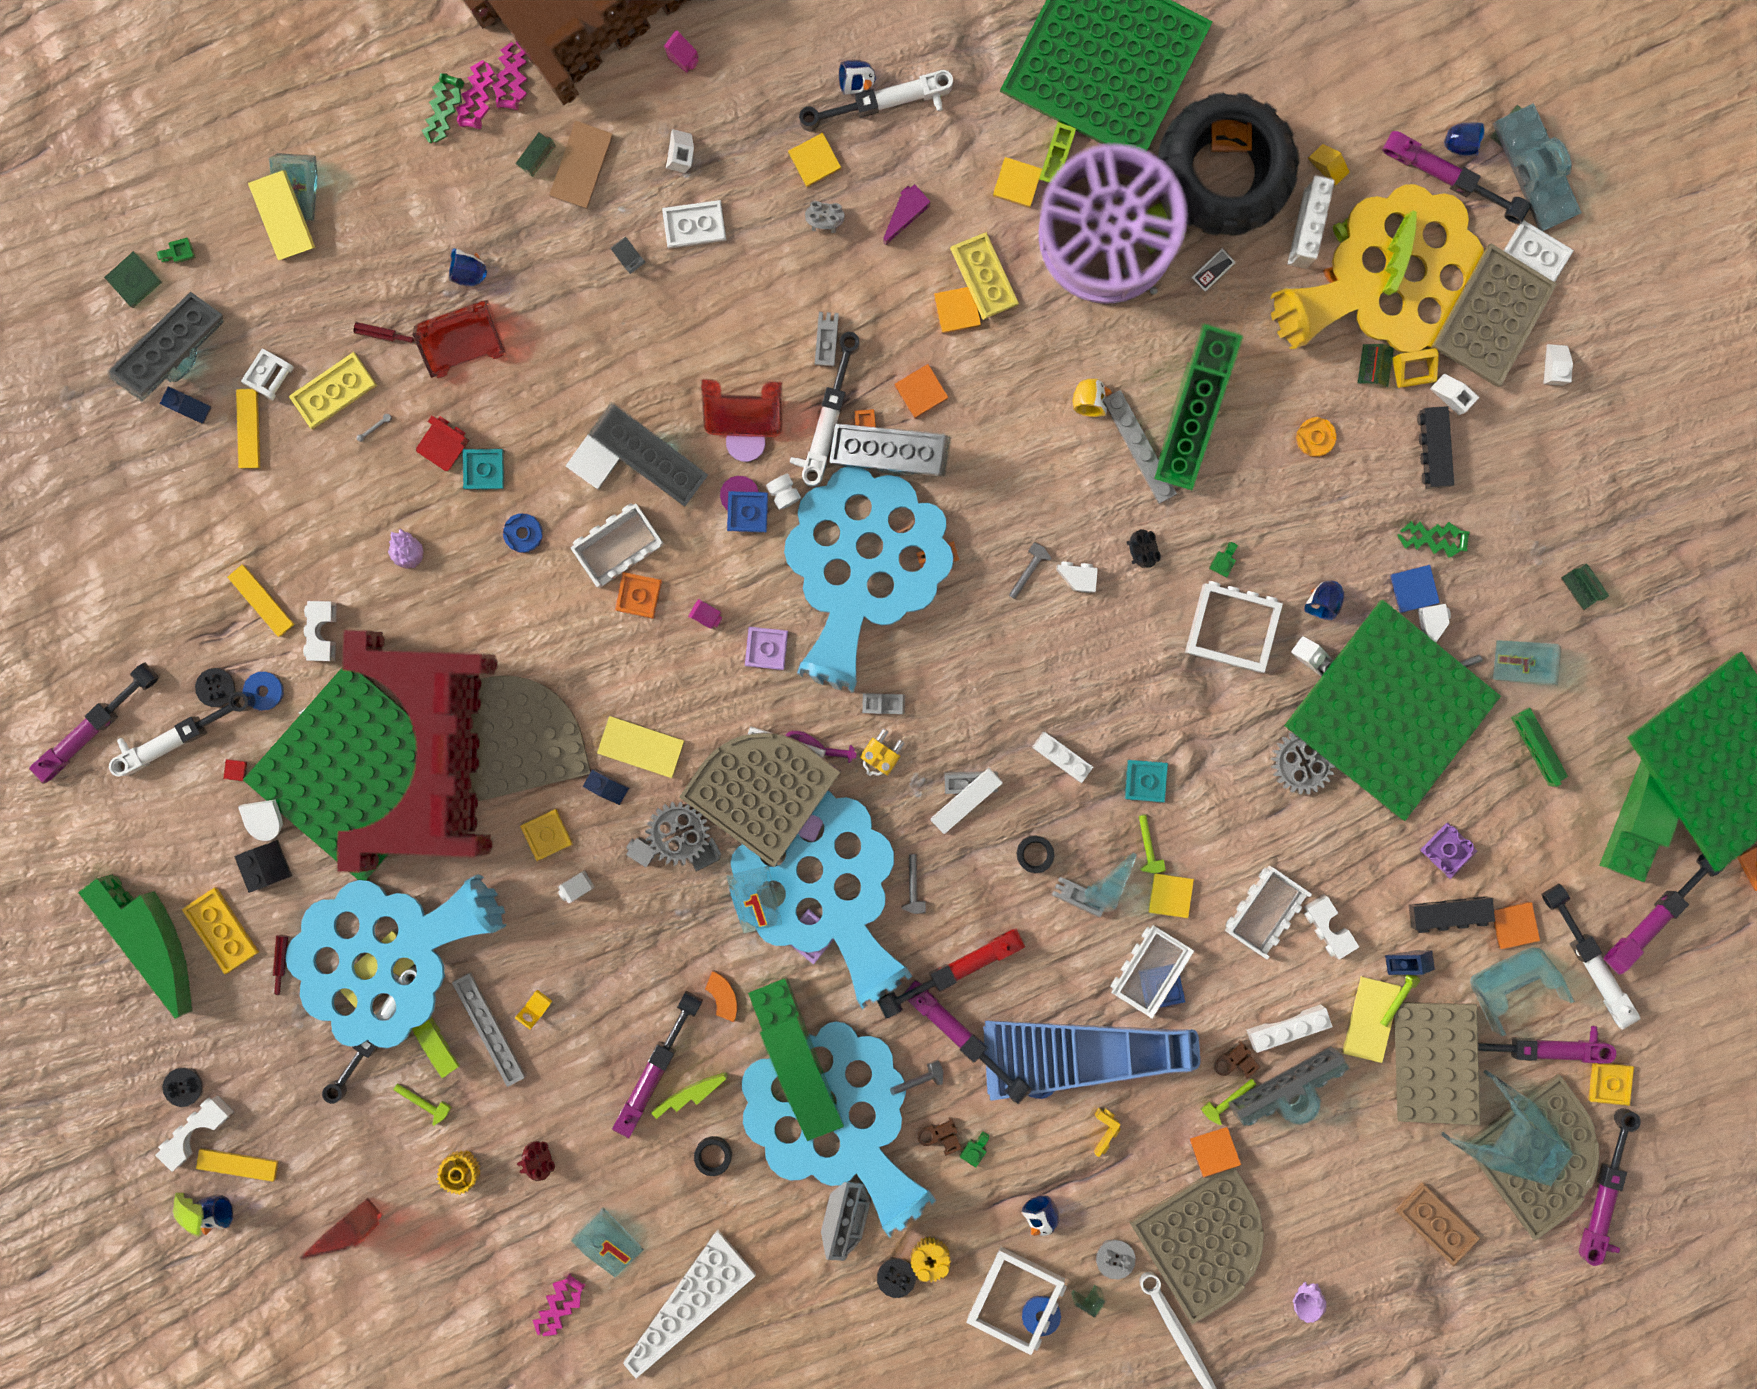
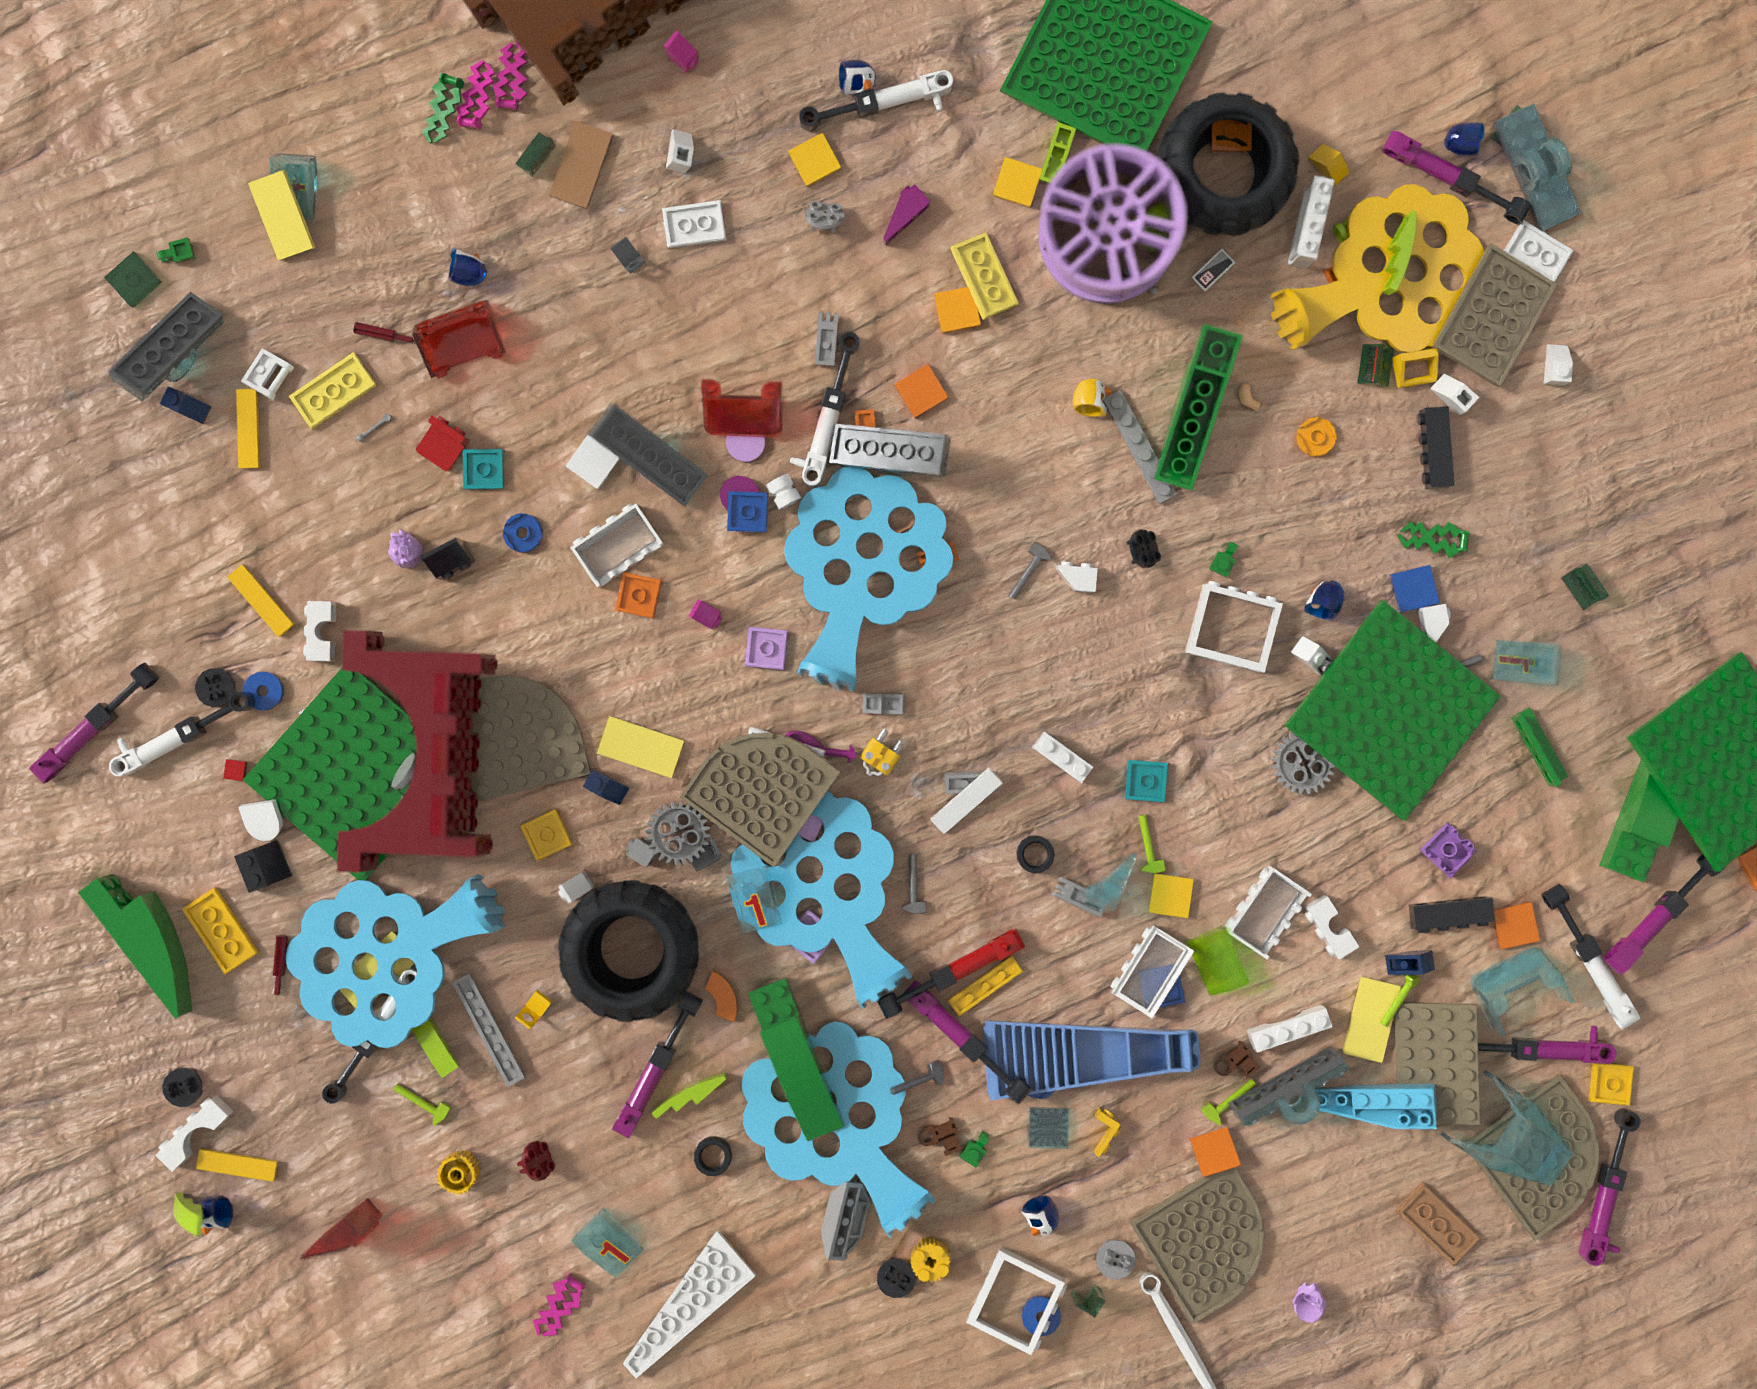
none -> light grey tile [392,753,416,791]
none -> black slope [420,537,475,581]
none -> black tyre [558,880,700,1022]
none -> yellow tile [948,955,1023,1017]
none -> clear light blue tile [1028,1107,1069,1149]
none -> clear neon green slope [1186,925,1250,995]
none -> light nougat arm [1238,383,1261,411]
none -> medium azure wedge [1311,1084,1437,1129]

